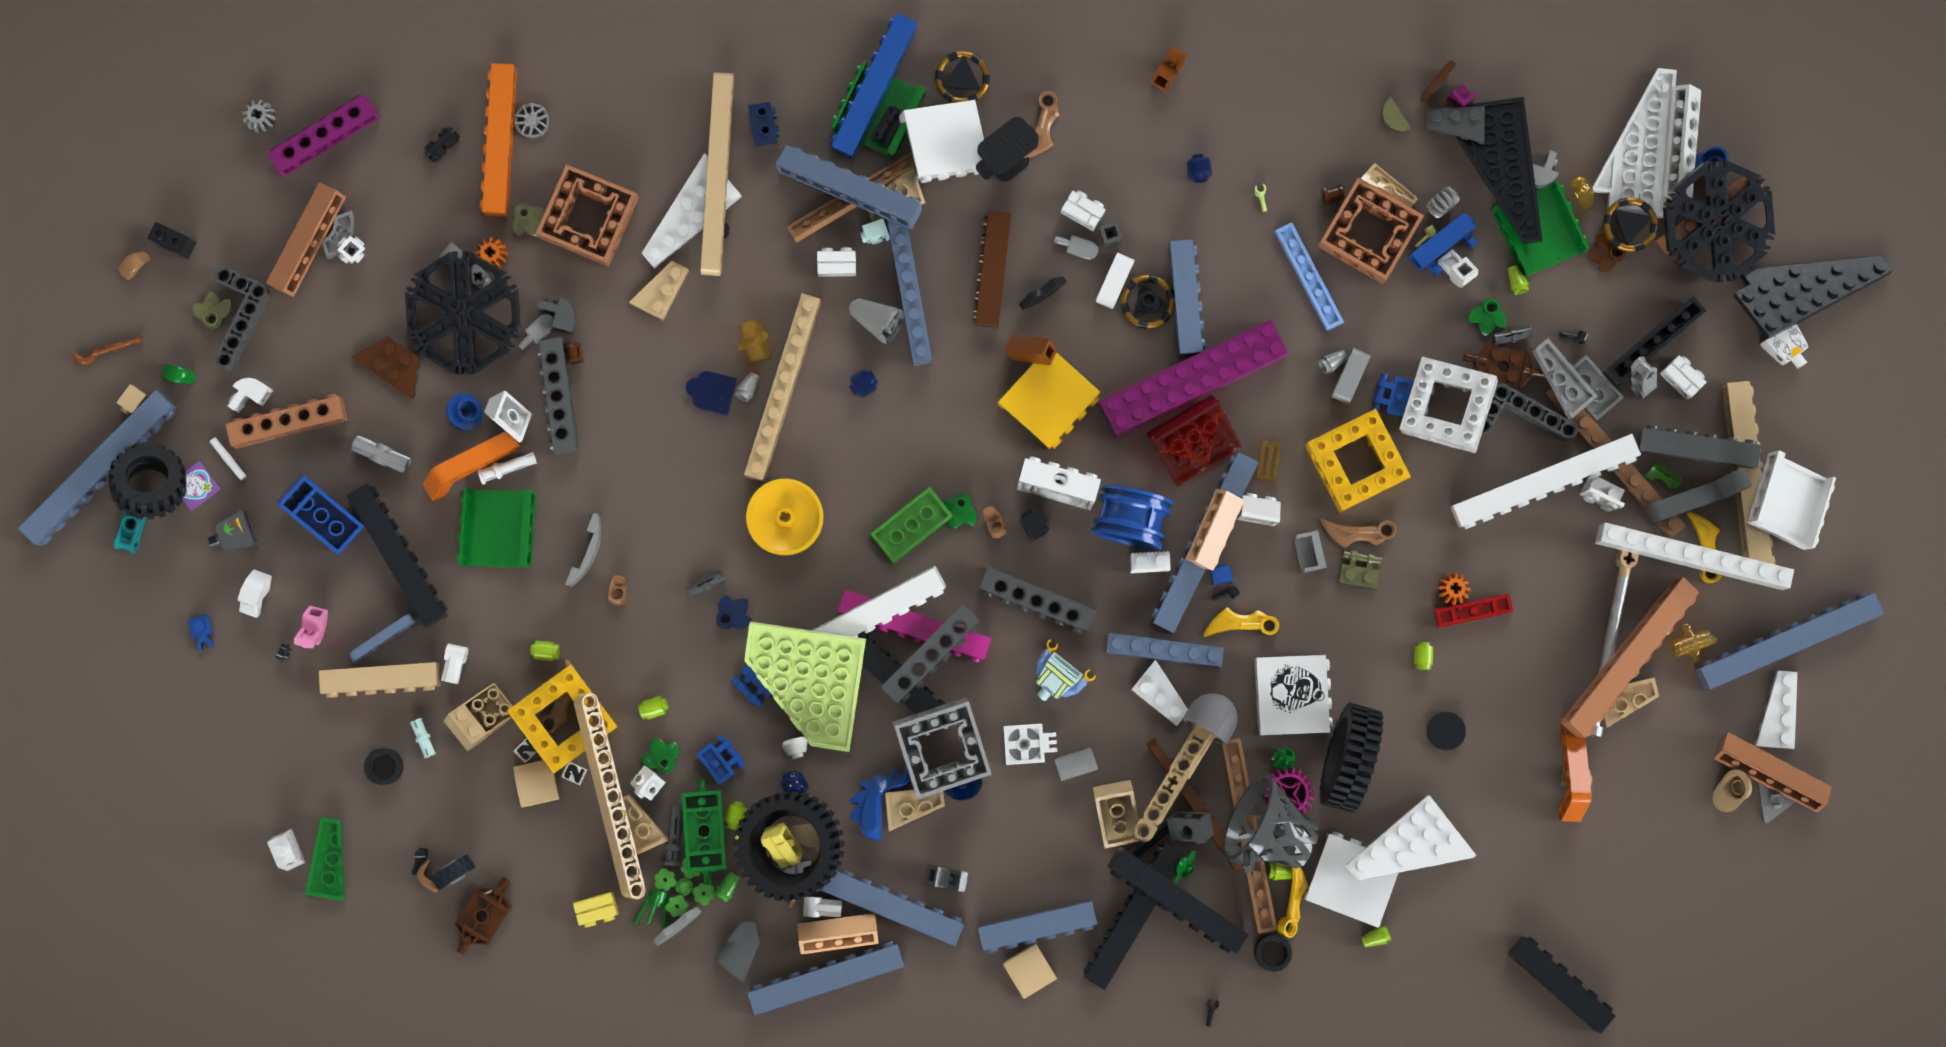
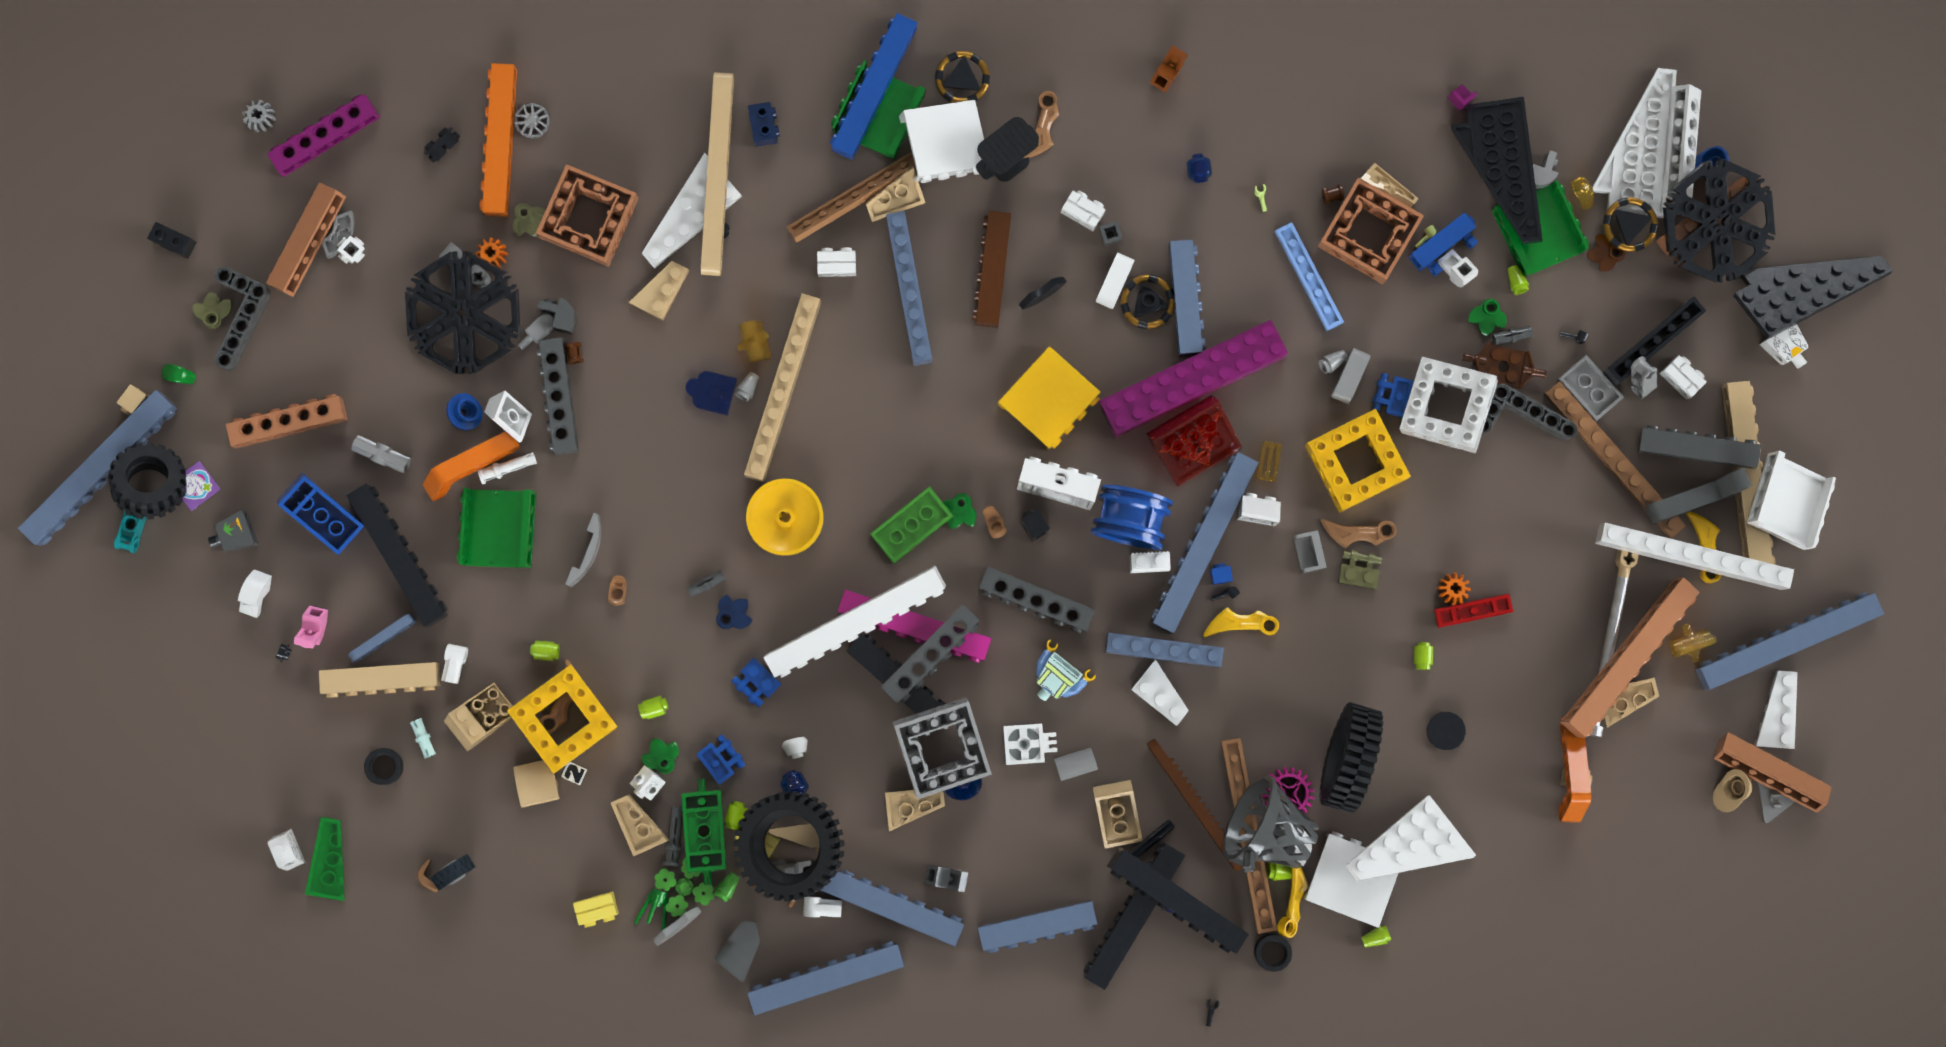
dark orange piece [72,335,142,365] -> none
medium nougat hair [118,251,150,280] -> none
blue plate [188,615,214,651] -> none
white piece [210,437,247,481] -> none
white brick [228,378,274,413] -> none
reddish brown wing [351,336,420,399] -> none
black hand [411,848,428,875] -> none
reddish brown plate [455,877,512,955] -> none
sticker [513,738,537,763] -> none
tan beam [574,693,645,899] -> none
yellowish green plate [744,621,866,752] -> none
light yellow brick [761,822,804,868] -> none
sand blue brick [776,145,922,229] -> none
light nougat brick [797,913,879,954] -> none
light grey cone [849,298,904,344] -> none
clear blue head [849,369,878,398] -> none
blue animal [849,764,910,842] -> none
light aqua brick [860,219,890,245] -> none
black hinge [870,106,902,147] -> none
tan slope [1002,943,1057,999] -> none
dark orange brick [1005,334,1057,365] -> none
light grey piece [1054,235,1099,260] -> none
piece [1134,693,1238,842] -> none
dark grey brick [1167,811,1214,844] -> none
green plate [1173,850,1196,884] -> none
light nougat brick [1186,489,1244,571] -> none
white panel [1254,655,1333,736] -> none
green gear [1271,748,1296,771] -> none
olive tile [1382,97,1411,132] -> none
reddish brown tile [1420,60,1456,103] -> none
dark grey wing [1427,106,1485,145] -> none
light grey gear [1427,187,1459,218] -> none
white brick [1450,434,1641,529] -> none
black brick [1507,936,1616,1034] -> none
light grey wing [1532,338,1598,420] -> none
white bracket [1579,476,1625,512] -> none
bright green piece [1644,460,1682,489] -> none

